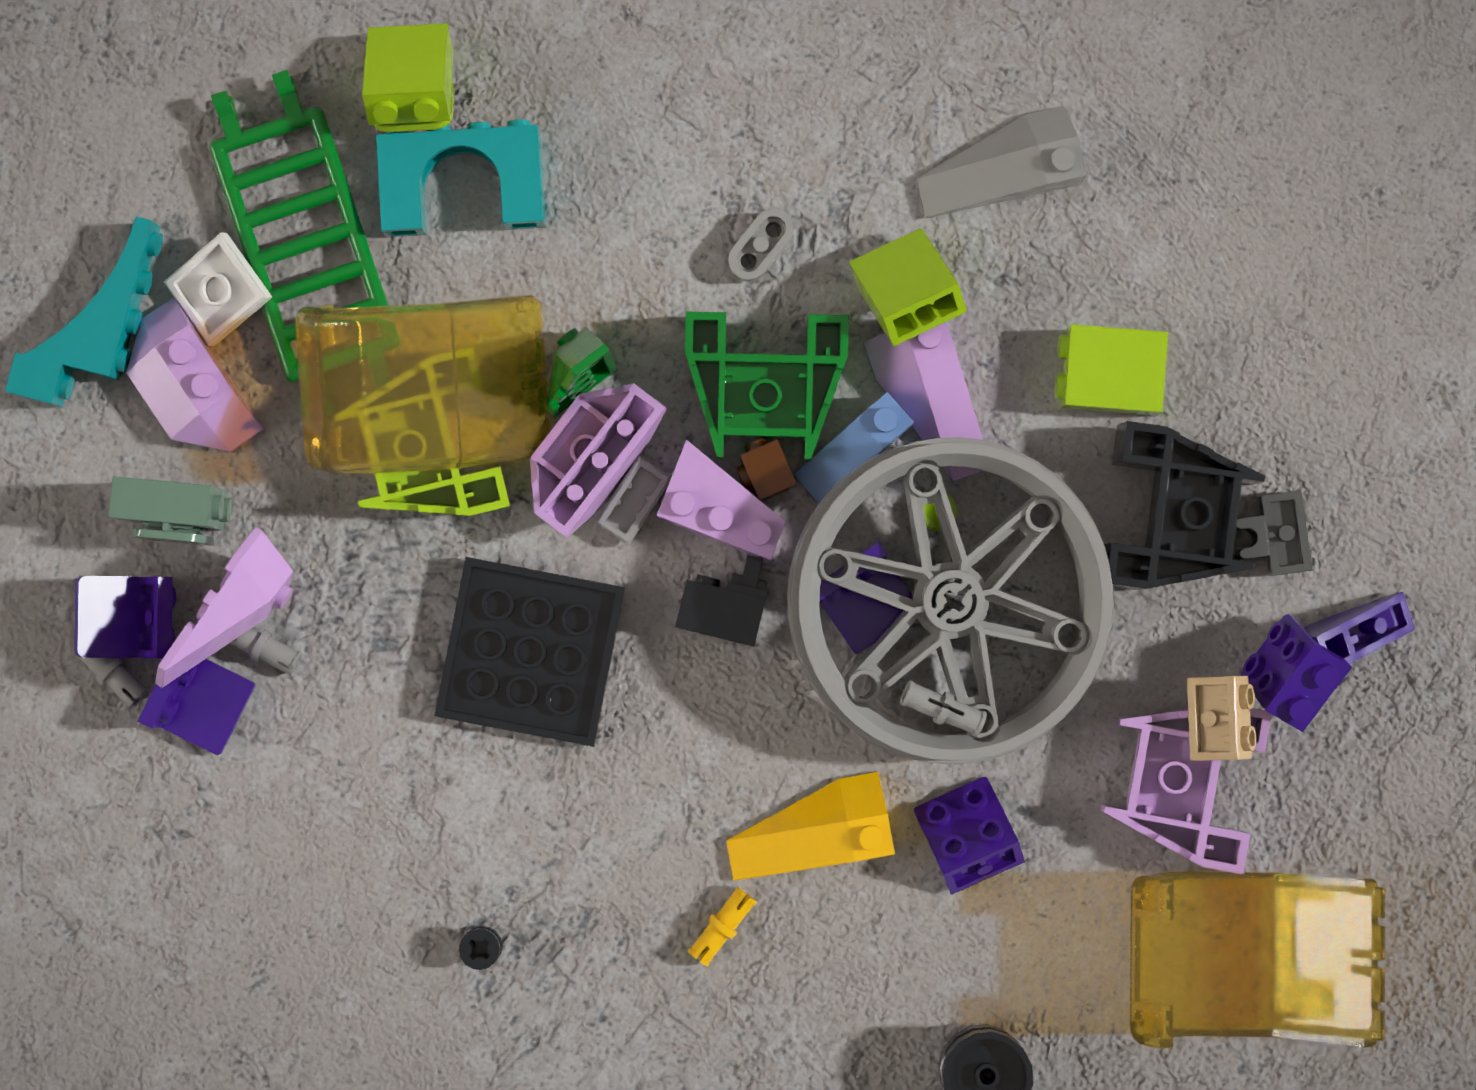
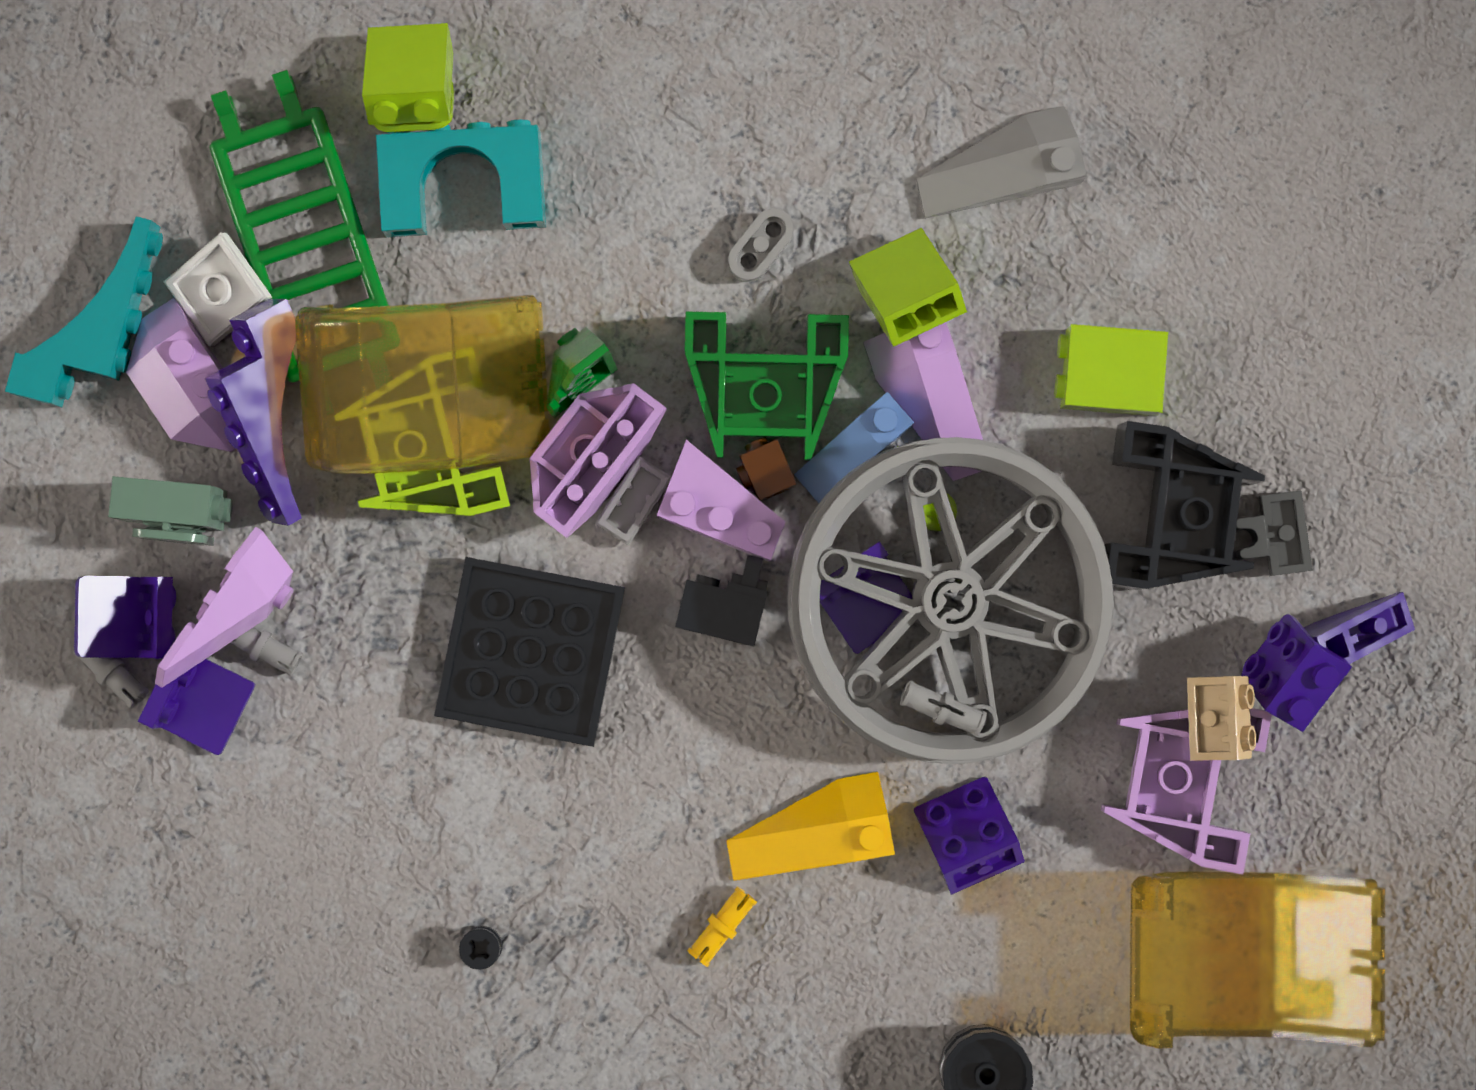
none -> arch [205,299,303,526]

